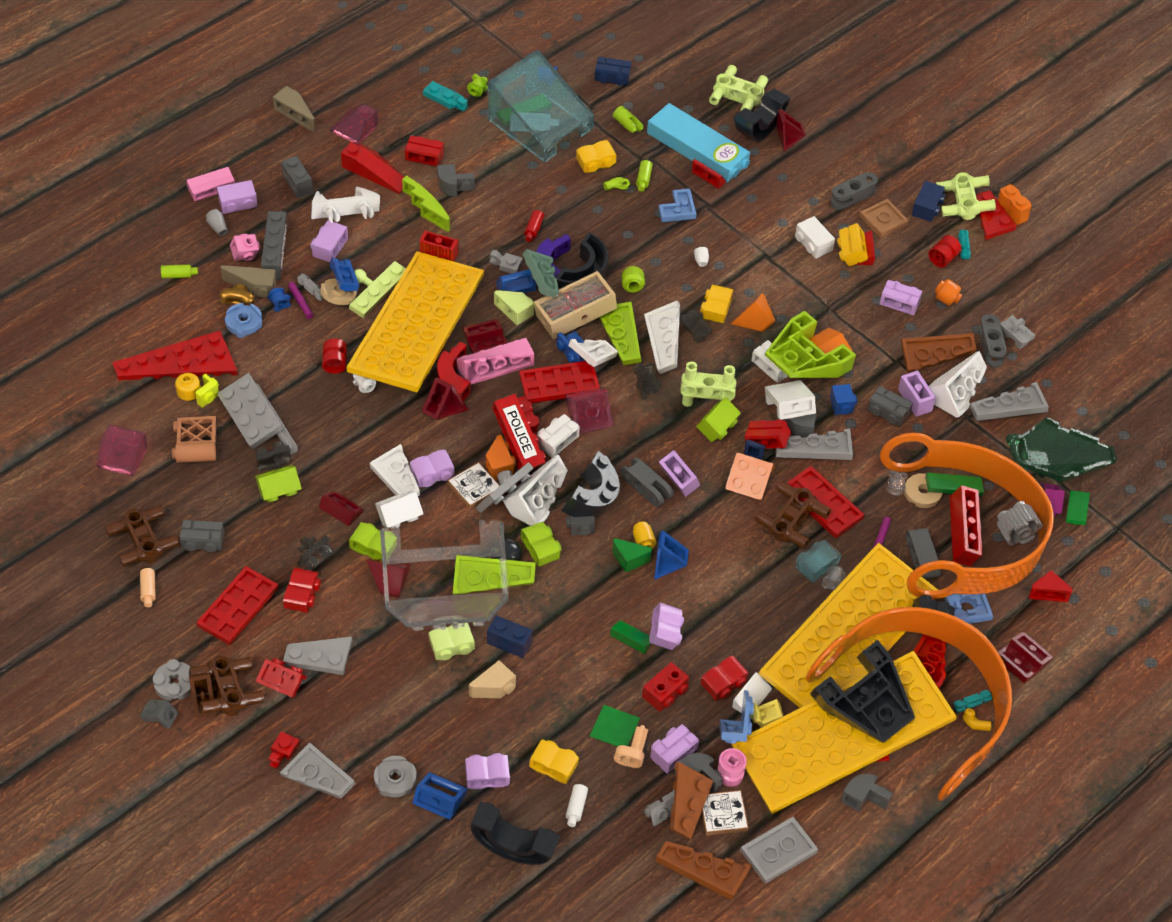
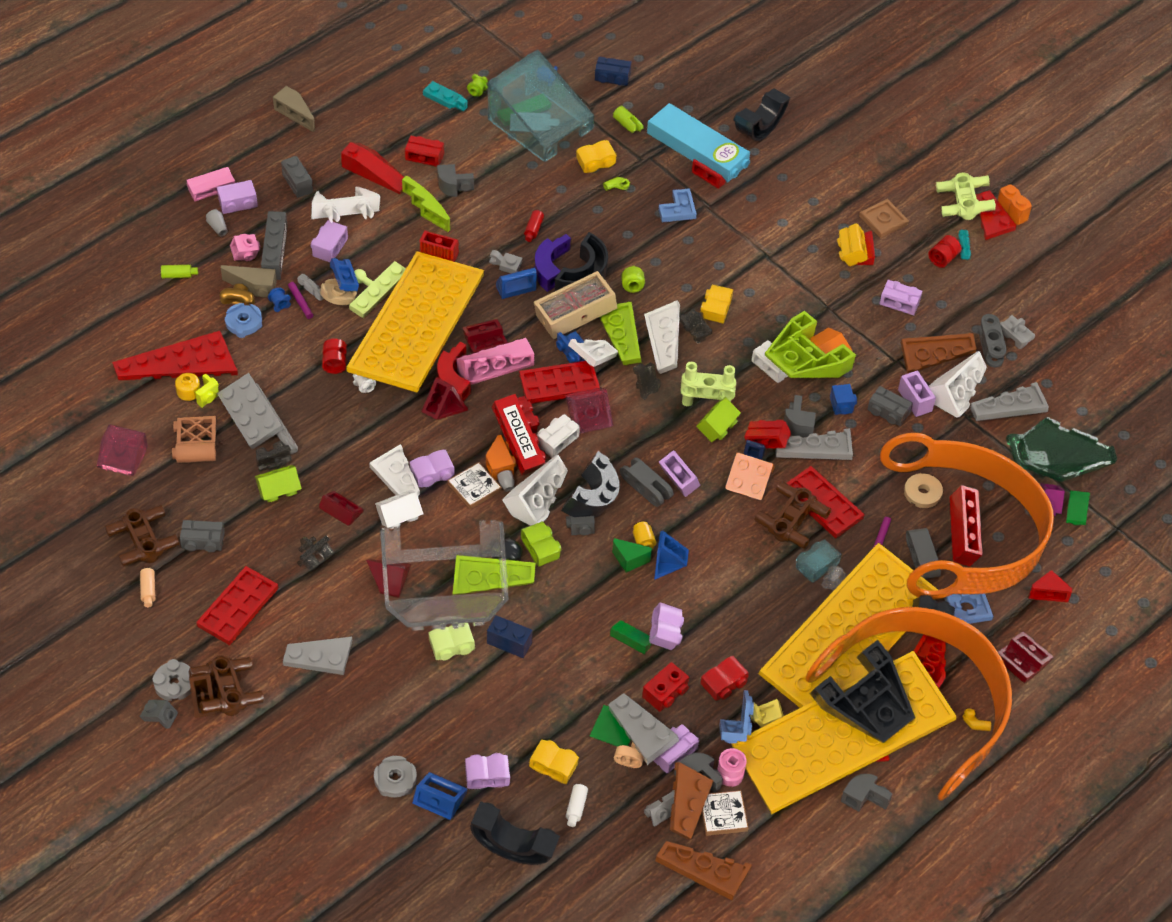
red bracket [255,658,307,698] -> none
red plate [269,732,300,769] -> none
light grey wing [280,743,356,799] -> none
red brick [283,568,321,613] -> none
clear pink slope [330,103,378,143] -> none
lime brick [349,522,396,560] -> none
tan slope [469,661,516,698] -> none
light grey wing [476,462,533,514] -> none
yellowish green slope [494,290,534,325] -> none
sand green wing [523,249,559,298] -> none
lime cylinder [636,160,653,191] -> none
white hose [694,247,709,267] -> none
yellowish green piece [709,65,768,111] -> none
orange slope [731,293,775,332] -> none
white slope [732,672,772,717] -> none
light grey plate [740,817,818,884] -> none
white panel [765,380,816,420] -> none
dark red slope [776,109,806,152] -> none
white brick [795,216,835,258] -> none
dark grey piece [830,172,878,210] -> none
clear brick [887,471,908,496] -> none
dark blue brick [912,181,946,222] -> none
green tile [925,472,984,496] -> none
orange head [934,279,962,306] -> none
teal axle [953,690,992,713] -> none
light grey brick [997,501,1043,546] -> none
none -> light grey wing [608,693,679,765]

